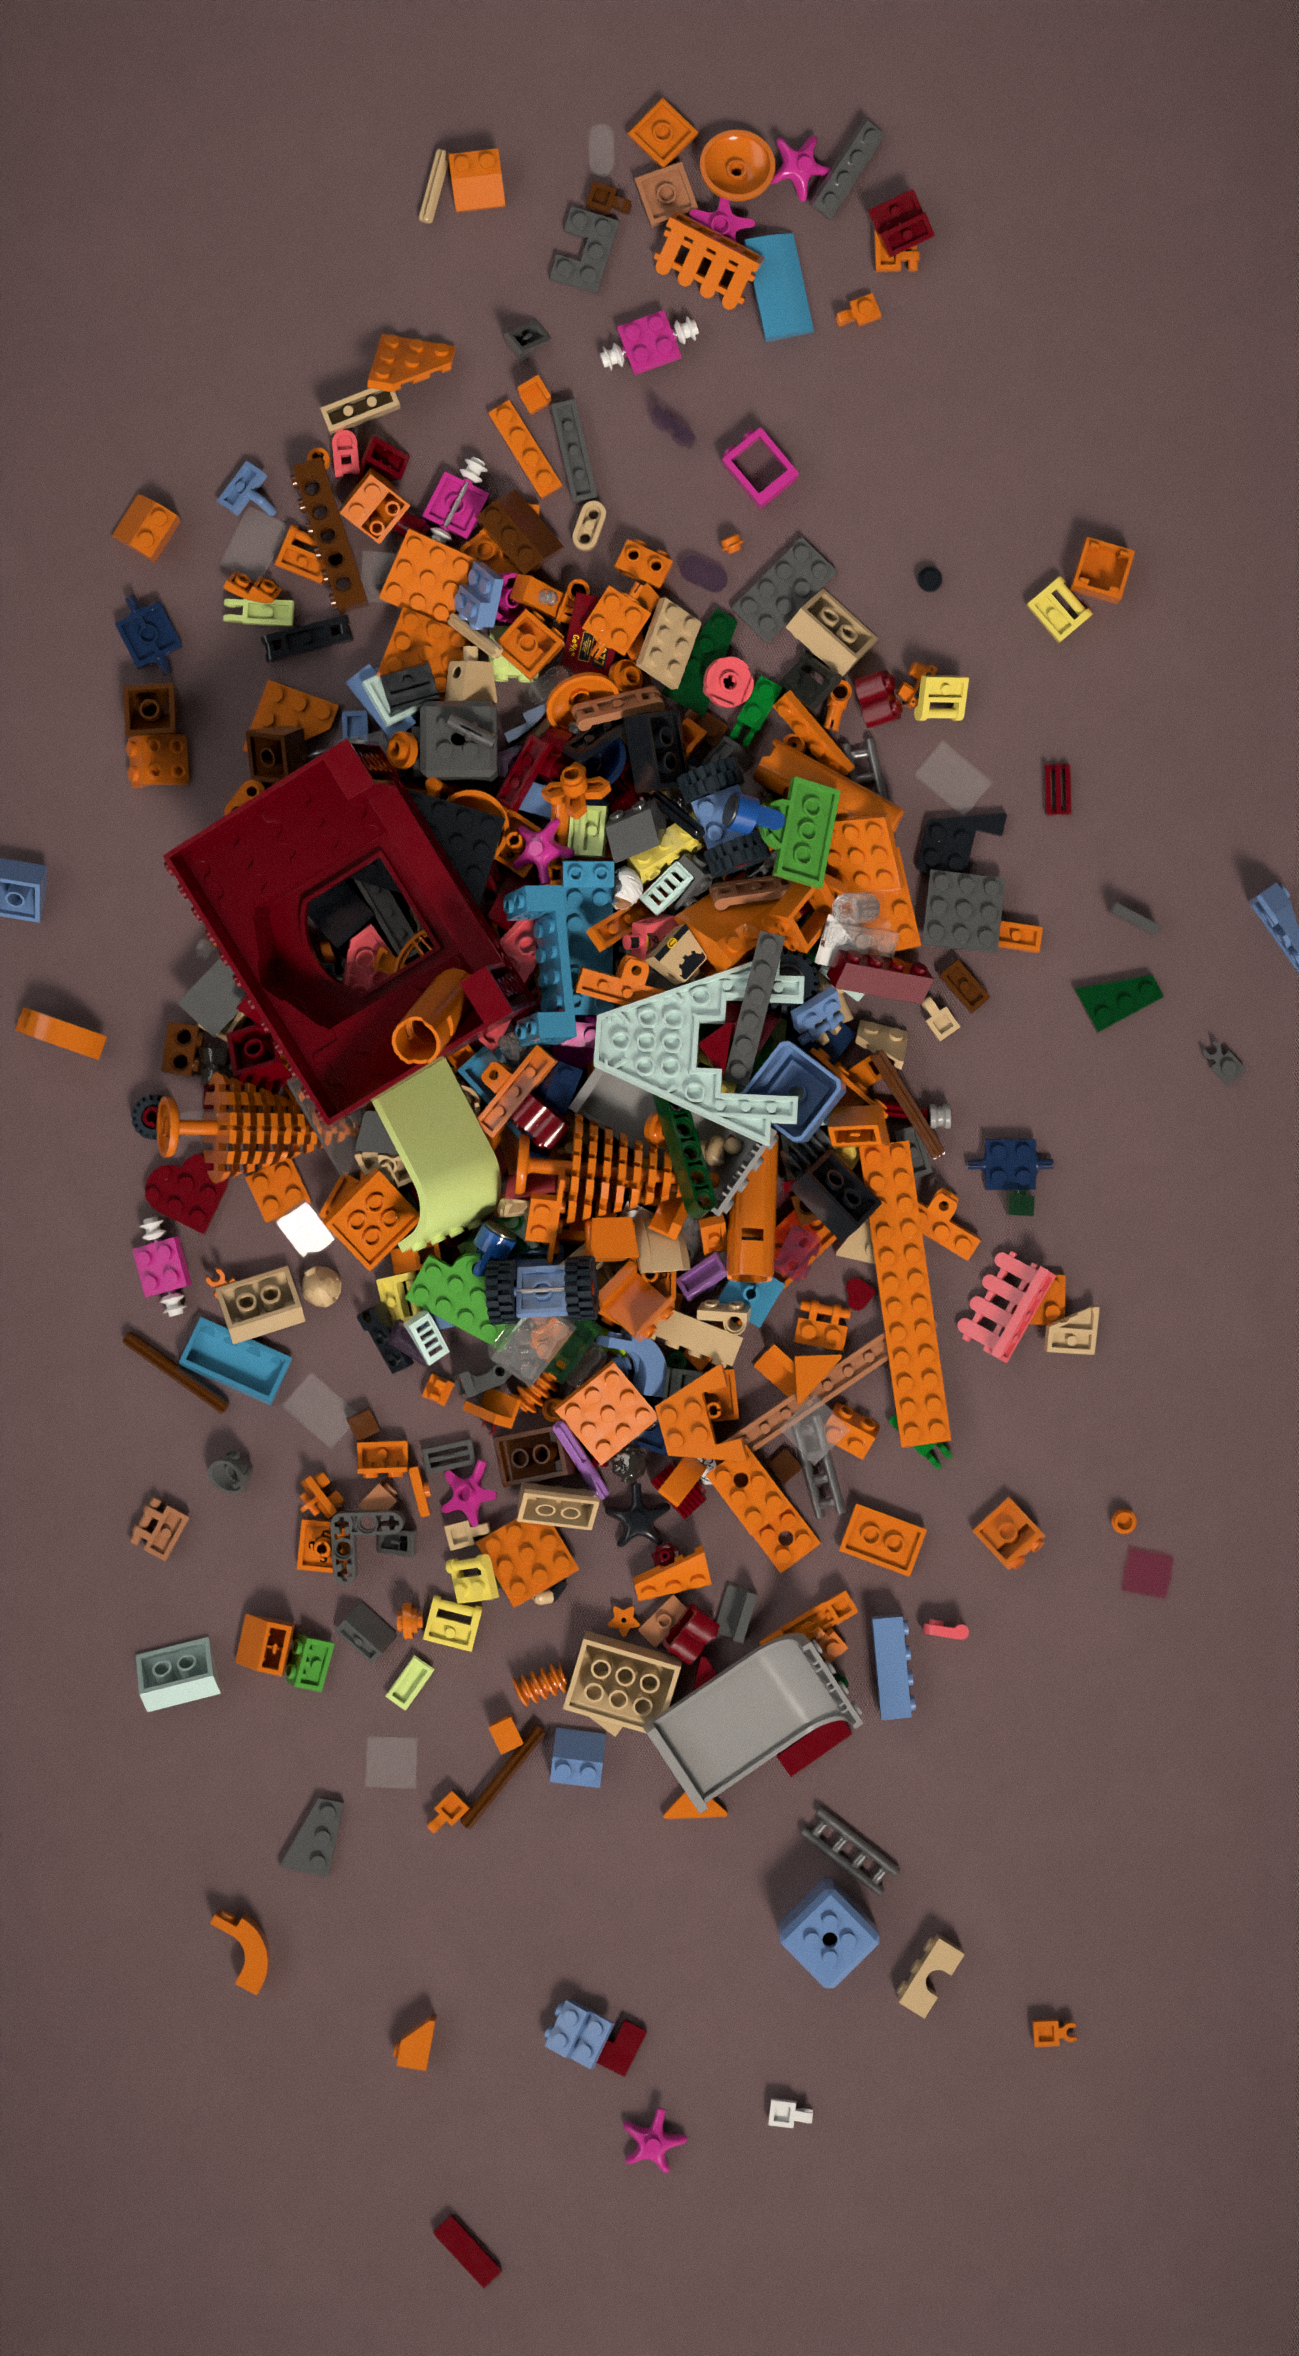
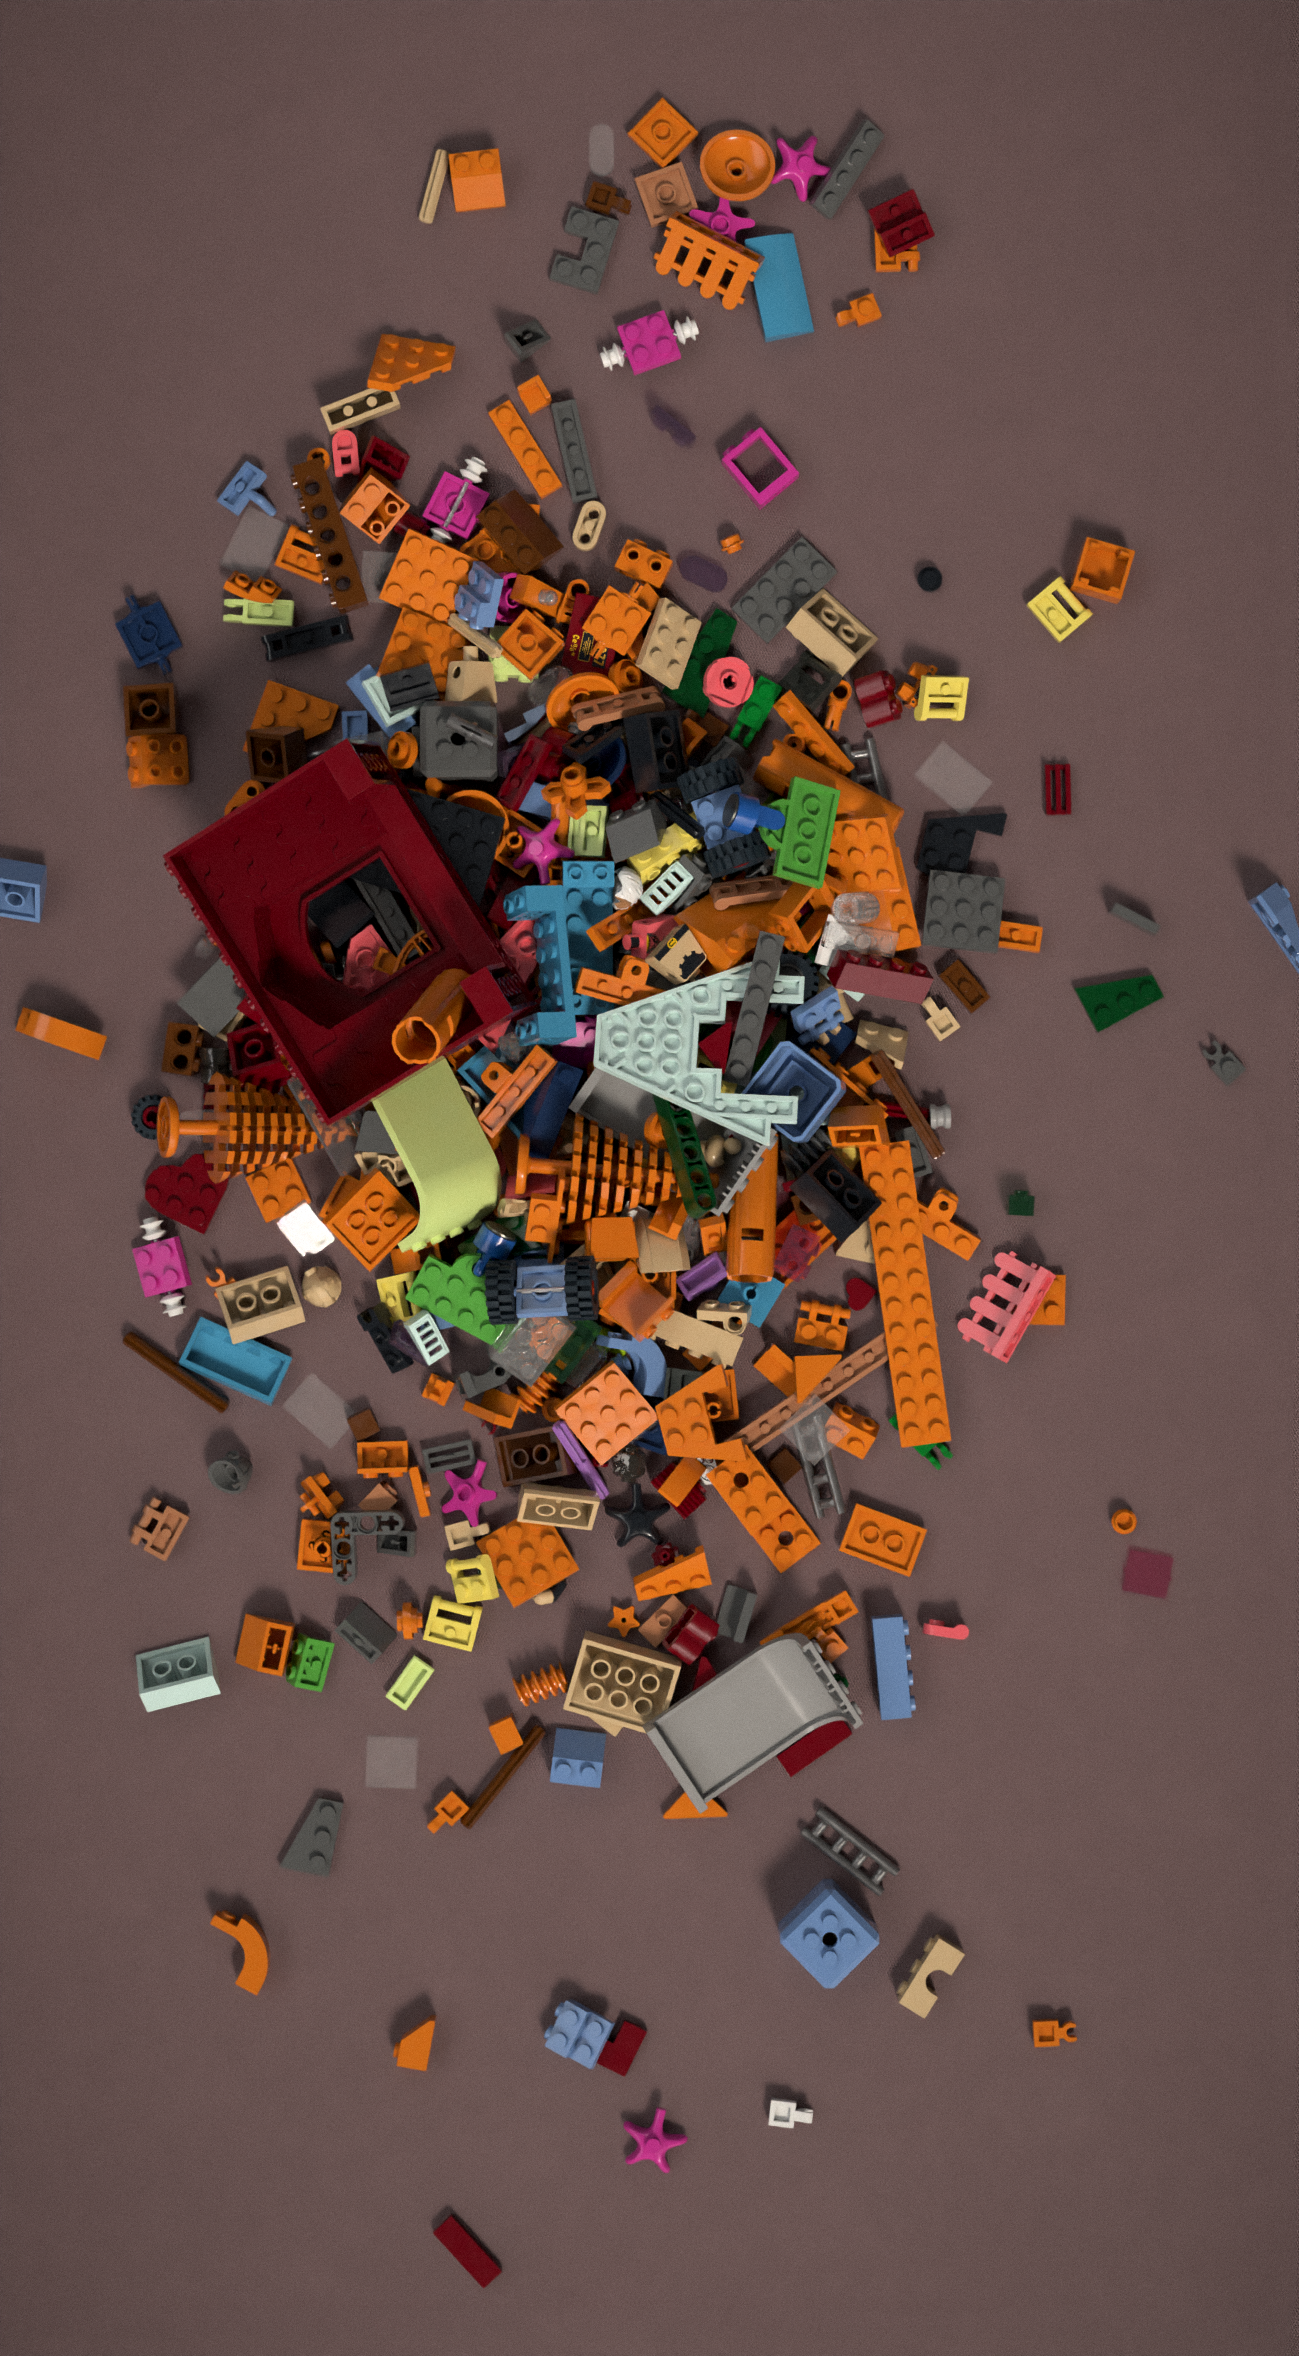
orange slope [112,494,181,563] -> none
dark red brick [511,1092,571,1150] -> none
dark green plate [665,1349,689,1369] -> none
dark blue plate [967,1139,1054,1190] -> none
orange plate [972,1497,1046,1570] -> none
tan wing [1044,1305,1100,1355] -> none

